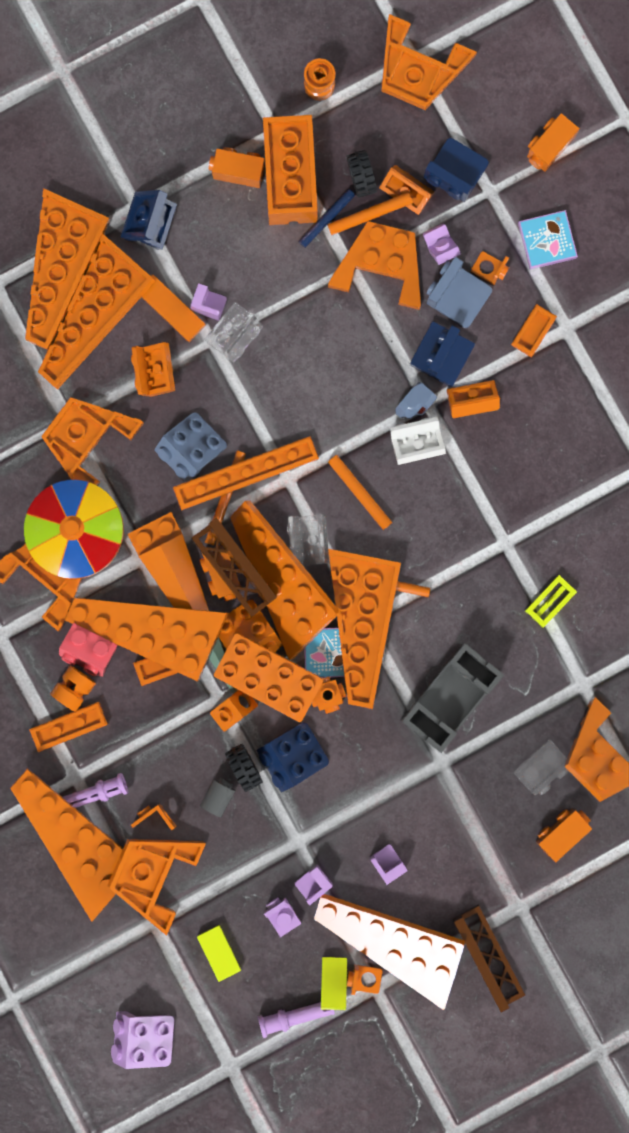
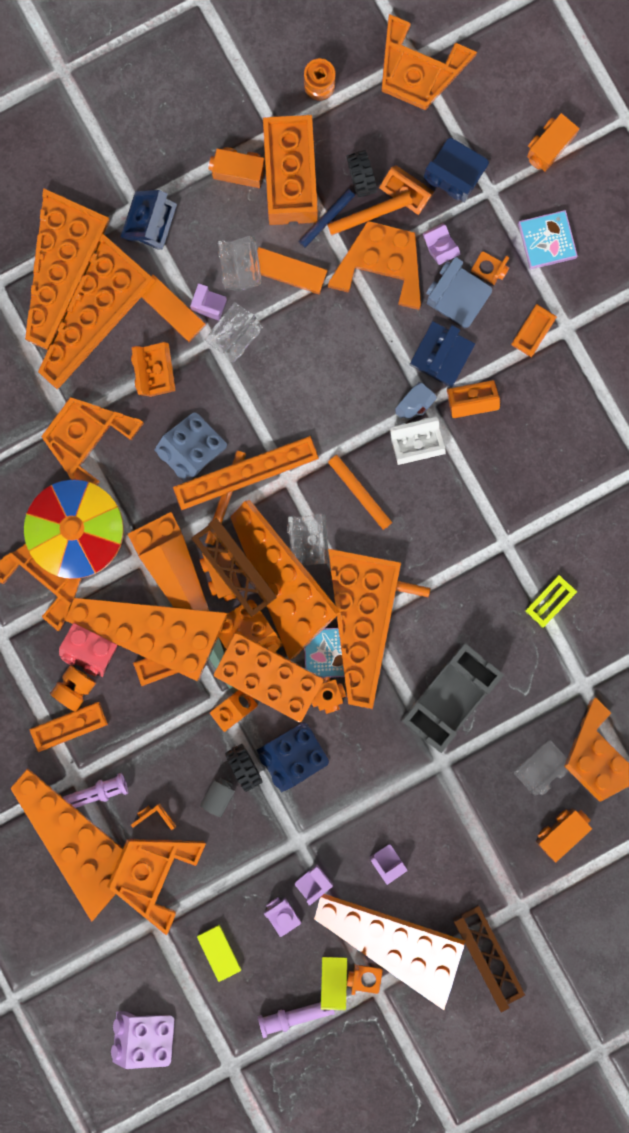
none -> clear bracket [218,236,262,291]
none -> orange tile [251,247,327,295]

